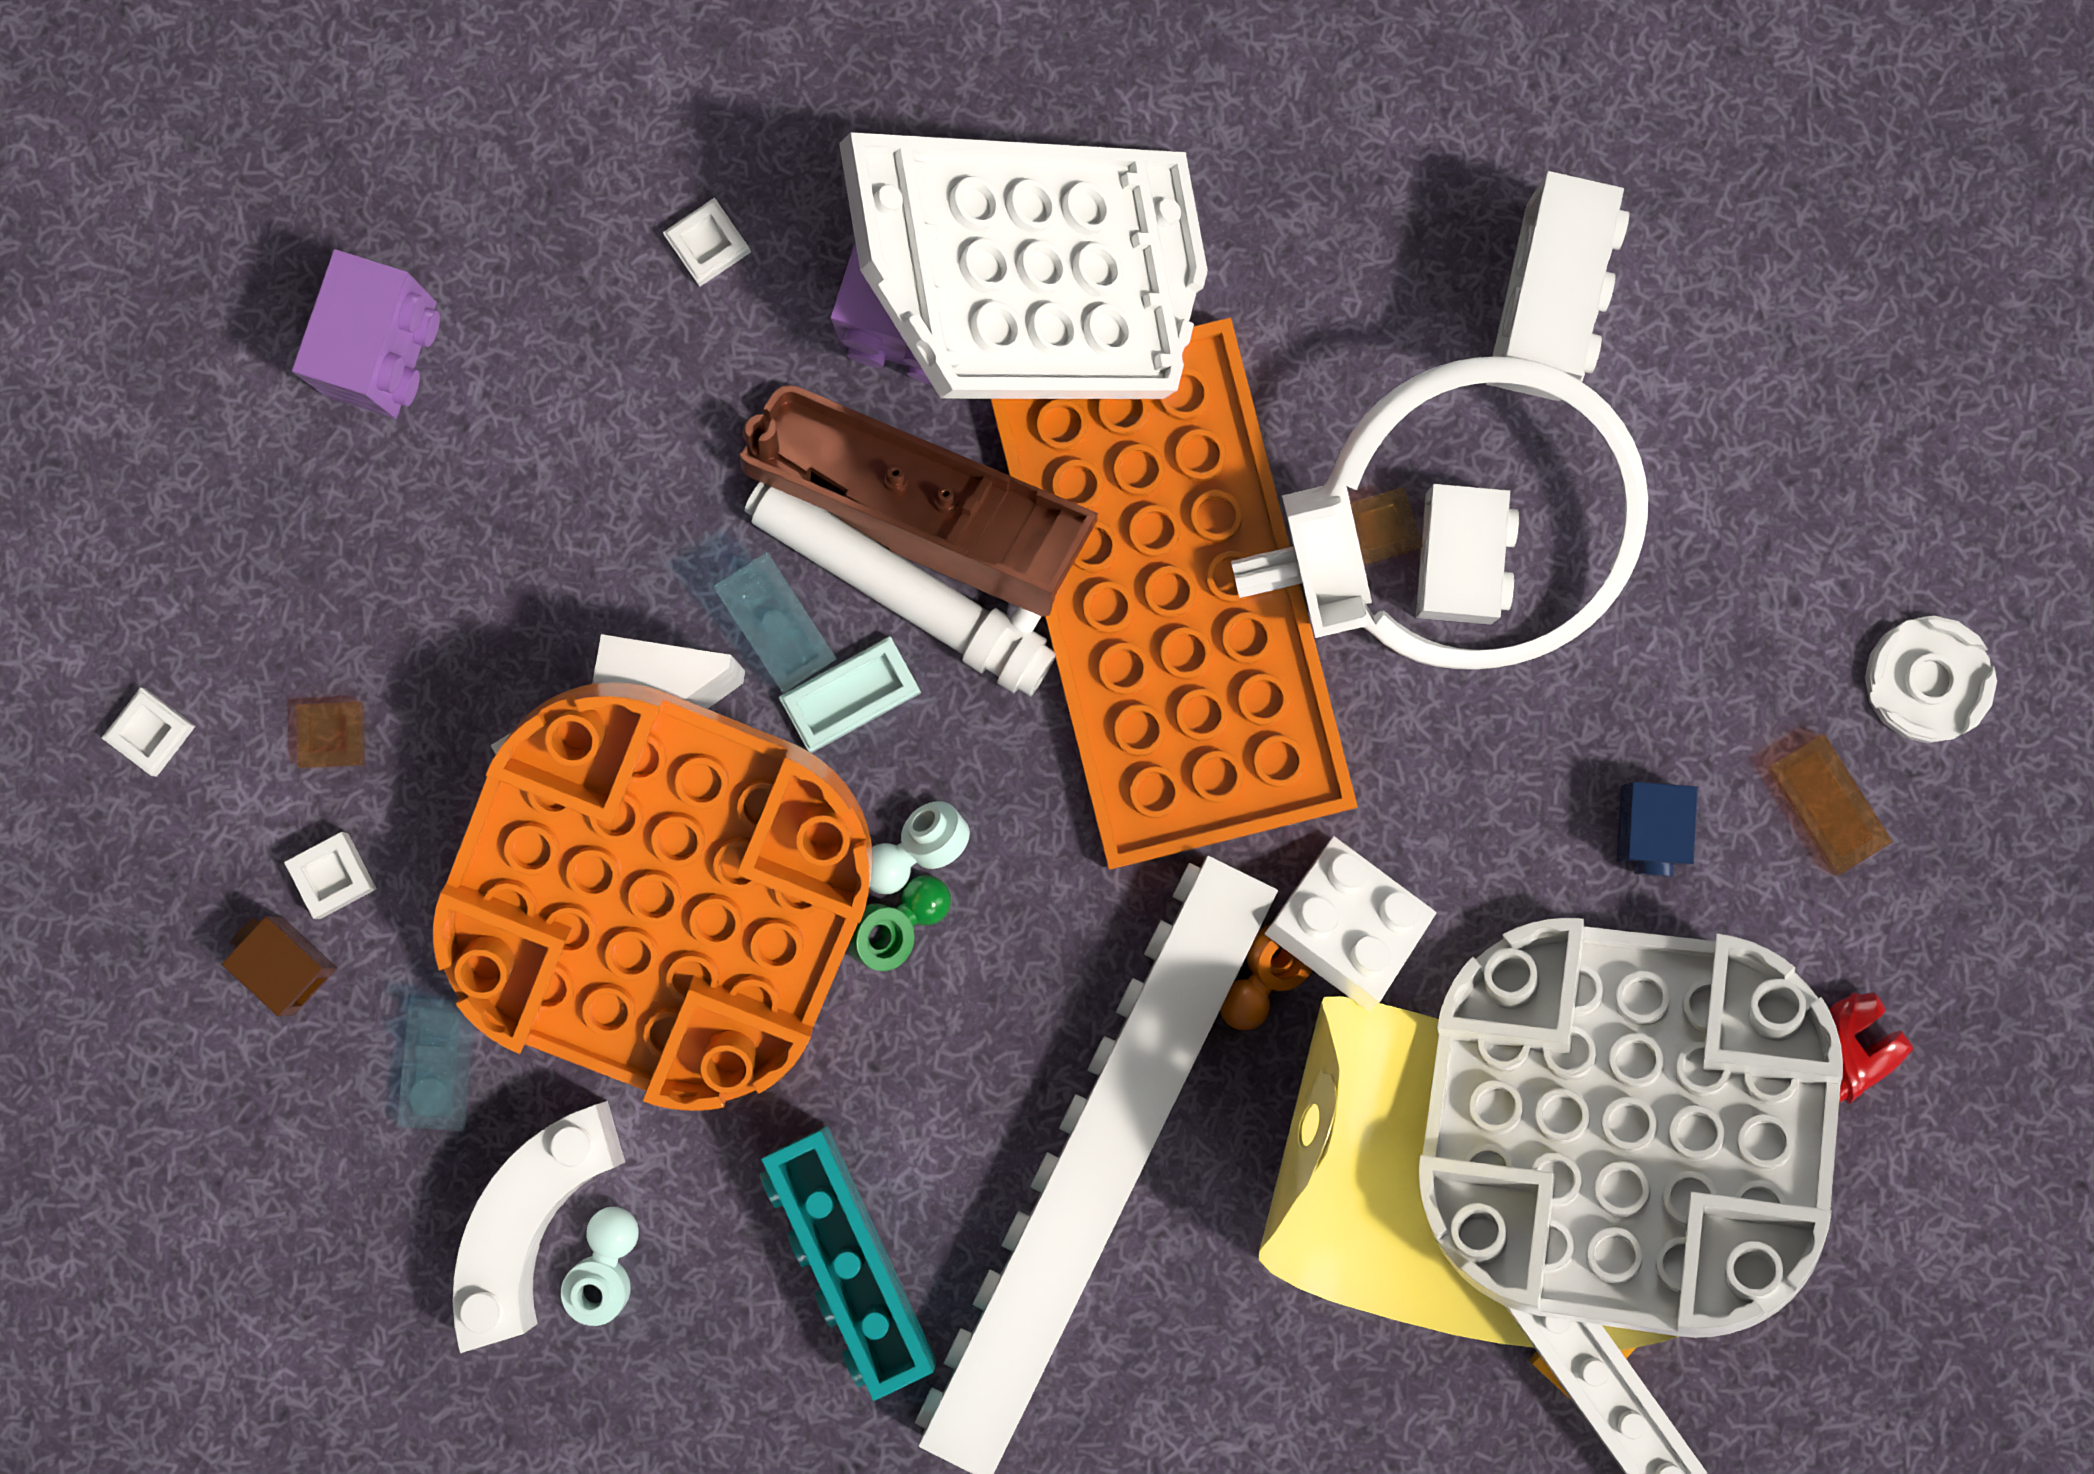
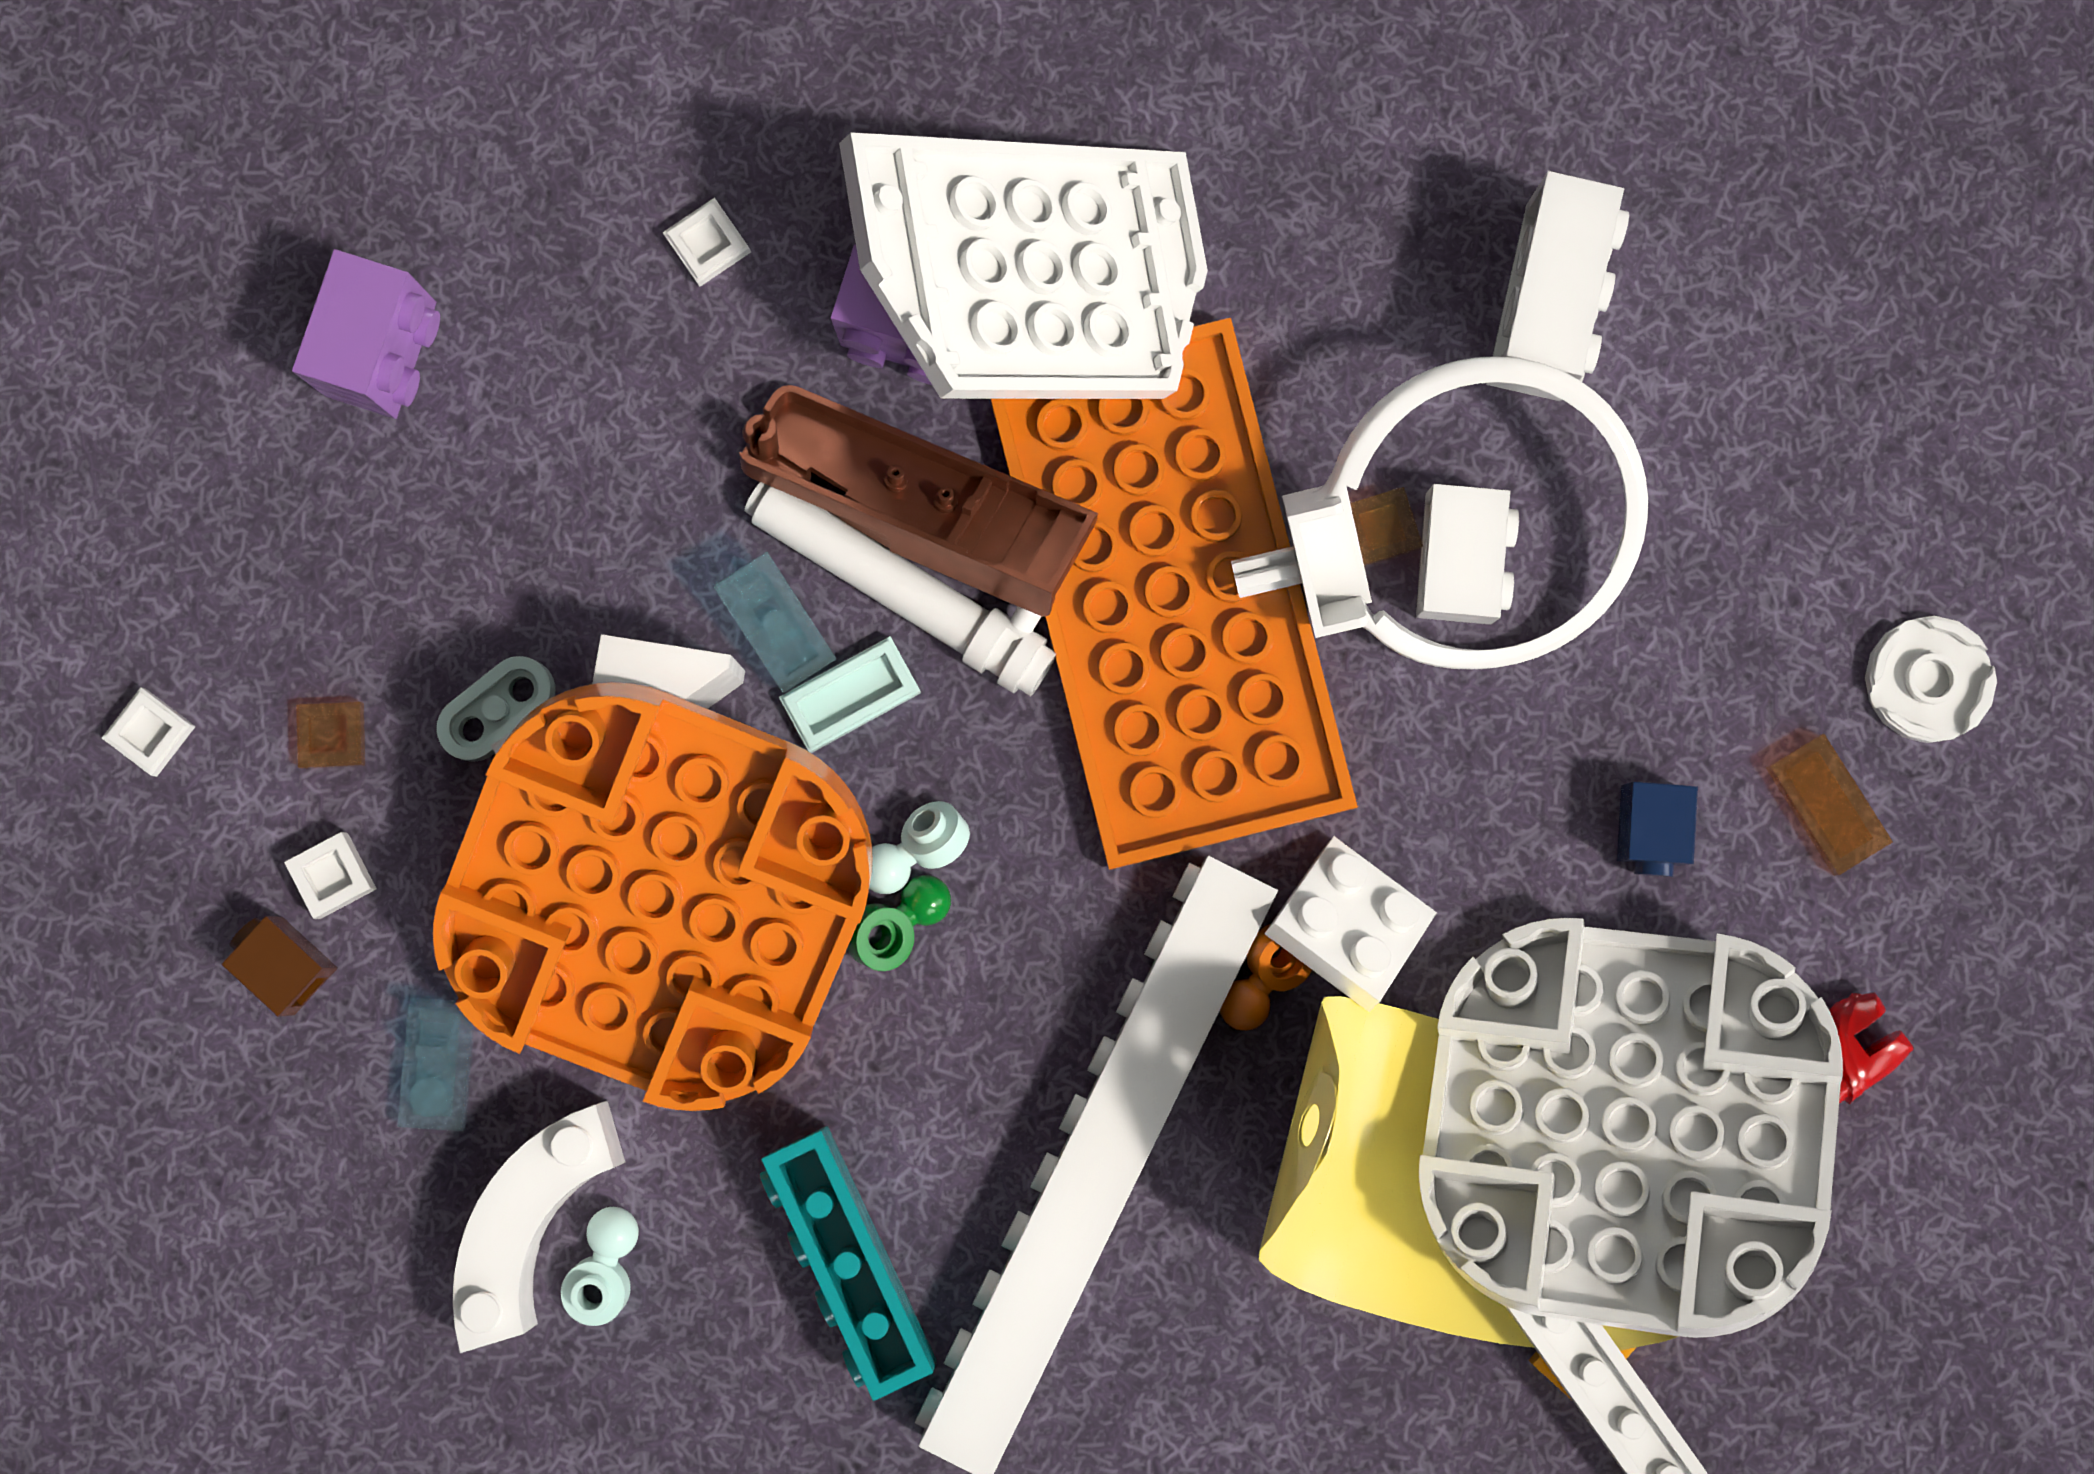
none -> light aqua plate [437,656,555,762]

